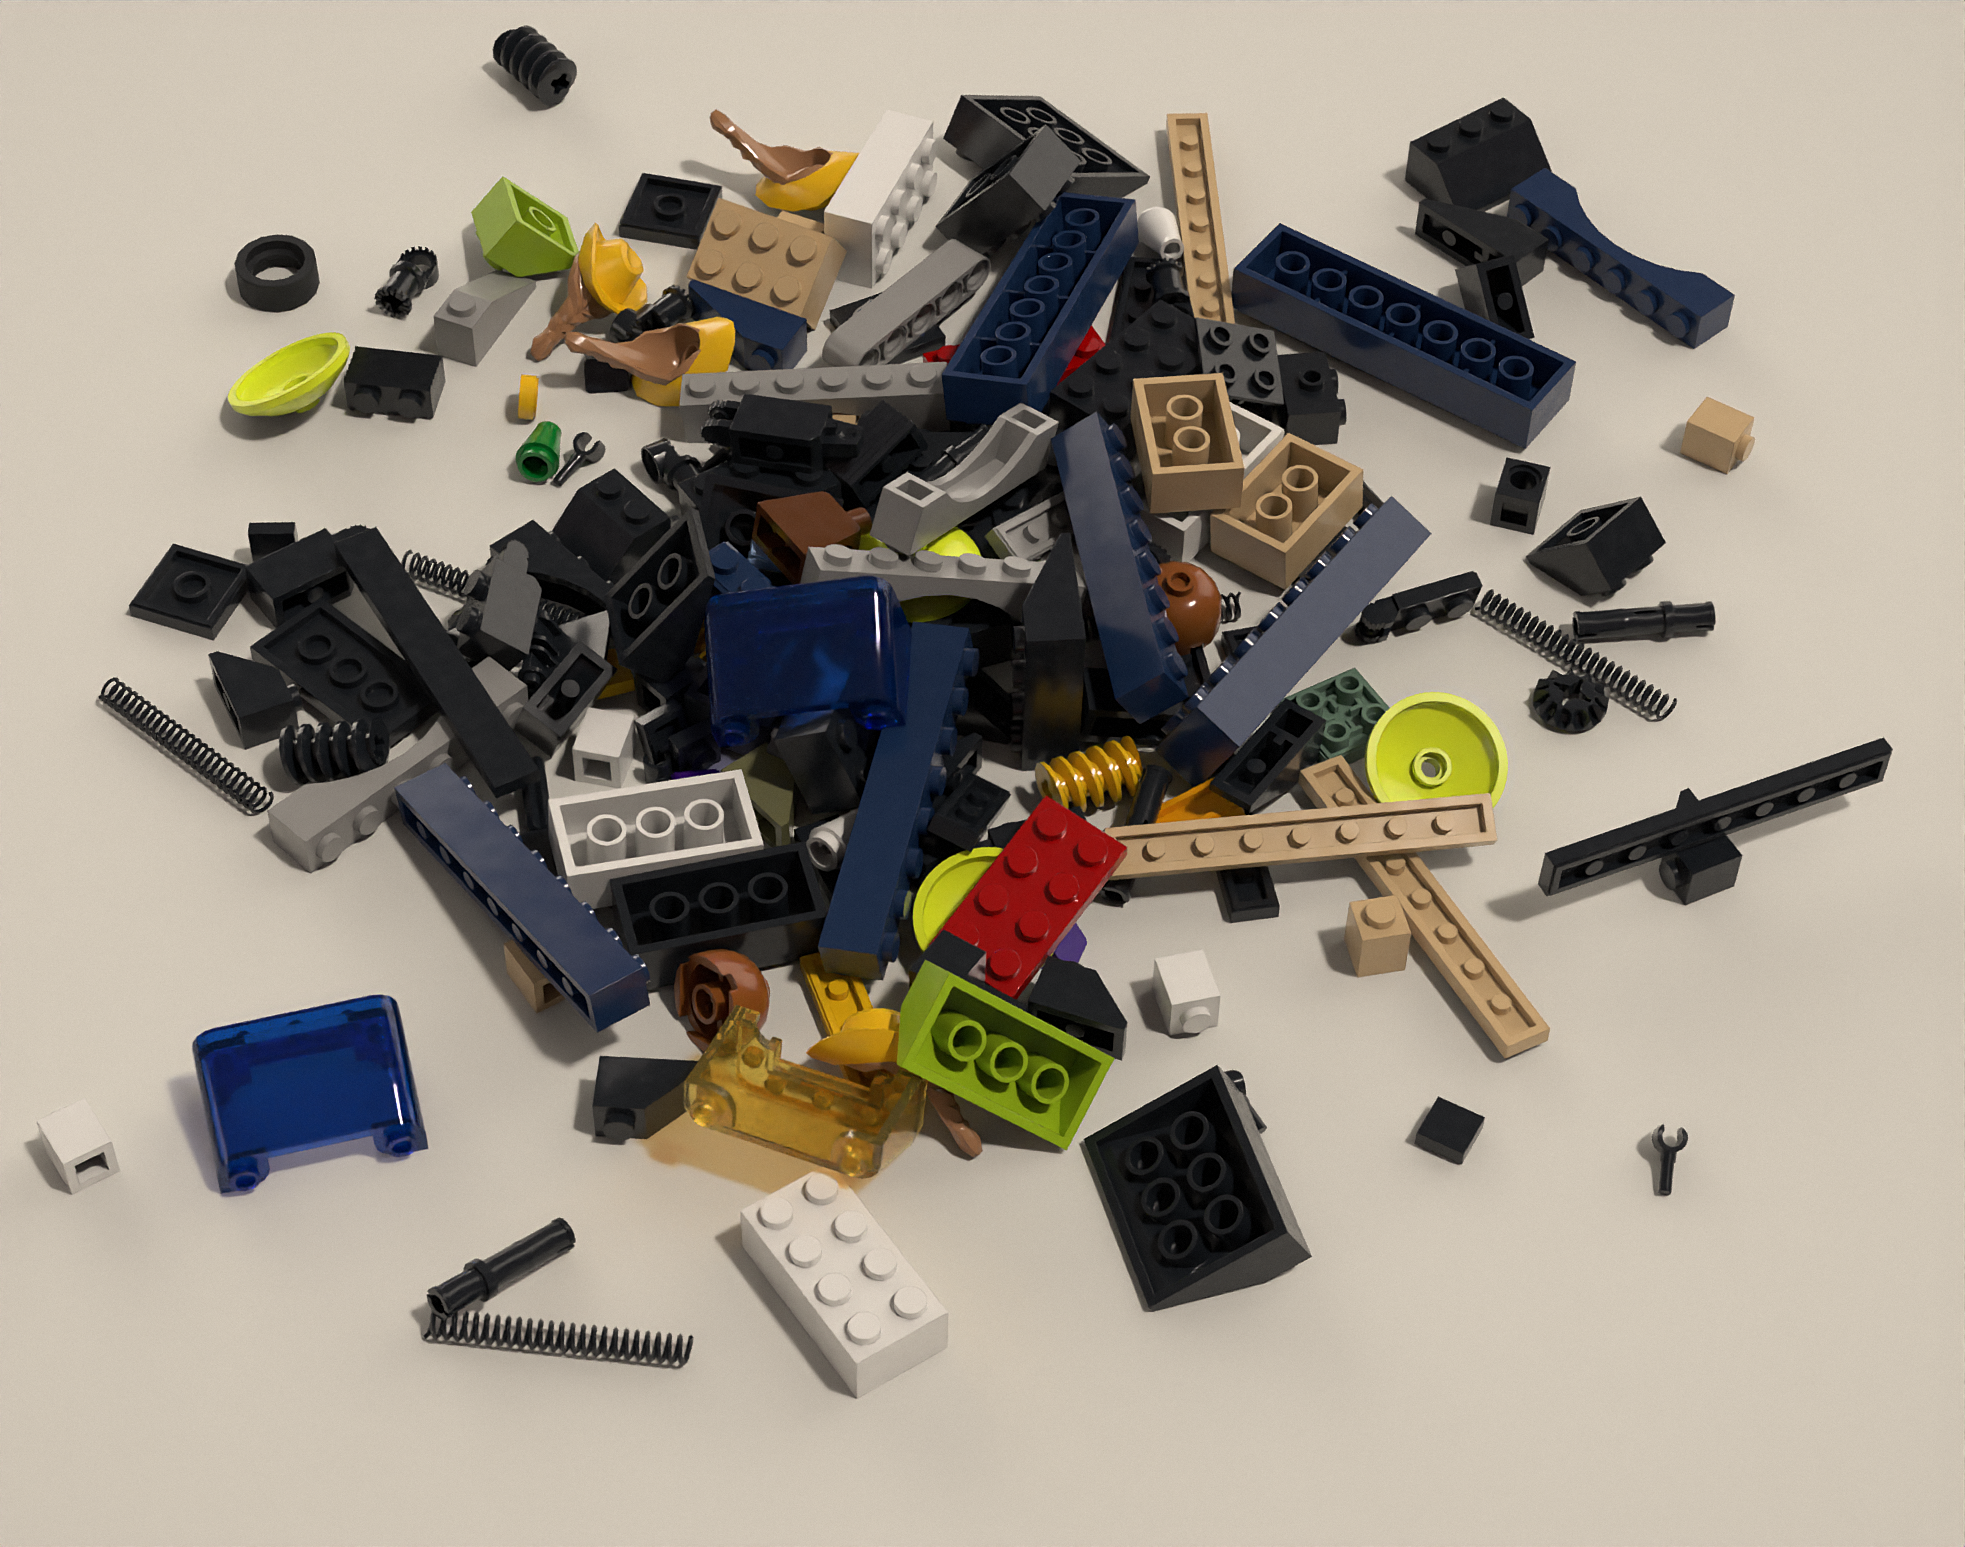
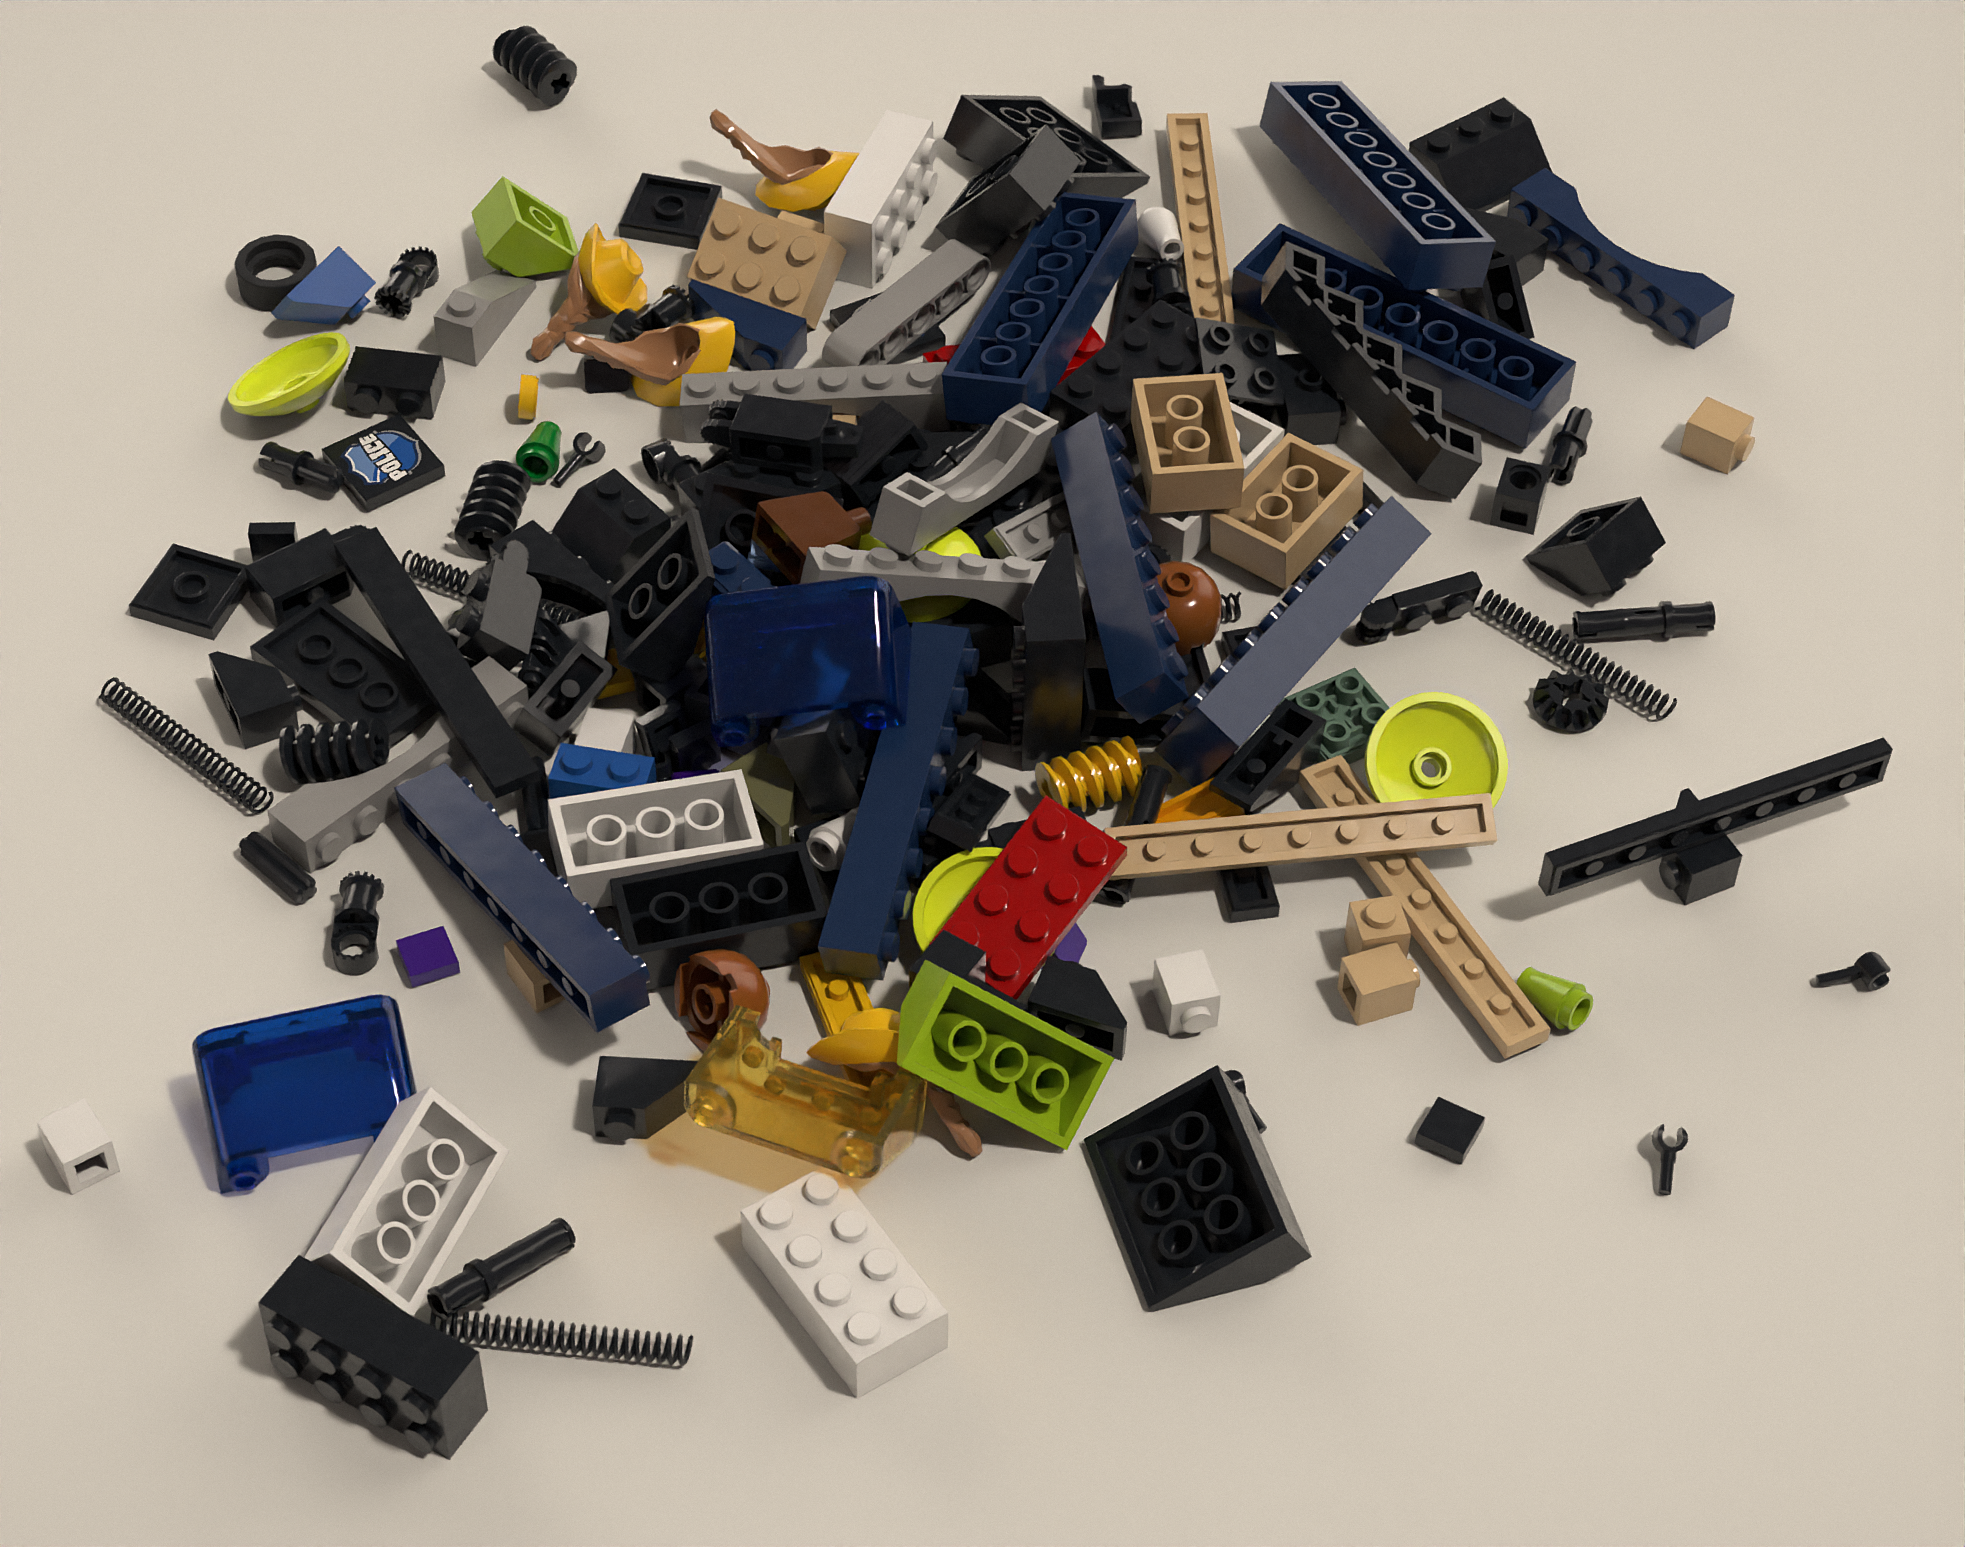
none -> black axle [239,831,317,904]
none -> black brick [258,1255,488,1460]
none -> black axle [259,441,345,493]
none -> blue slope [271,246,376,325]
none -> white brick [304,1086,510,1316]
none -> tile [322,414,446,512]
none -> black connector [331,871,384,975]
none -> dark purple tile [396,926,460,988]
none -> black piece [454,460,531,562]
none -> blue brick [548,743,657,799]
none -> black slope [1092,75,1142,137]
none -> dark blue brick [1259,81,1496,293]
none -> black brick [1261,241,1482,499]
none -> tan brick [1337,942,1420,1026]
none -> lime cone [1516,967,1593,1030]
none -> black axle [1547,406,1593,485]
none -> black hand [1816,952,1891,991]

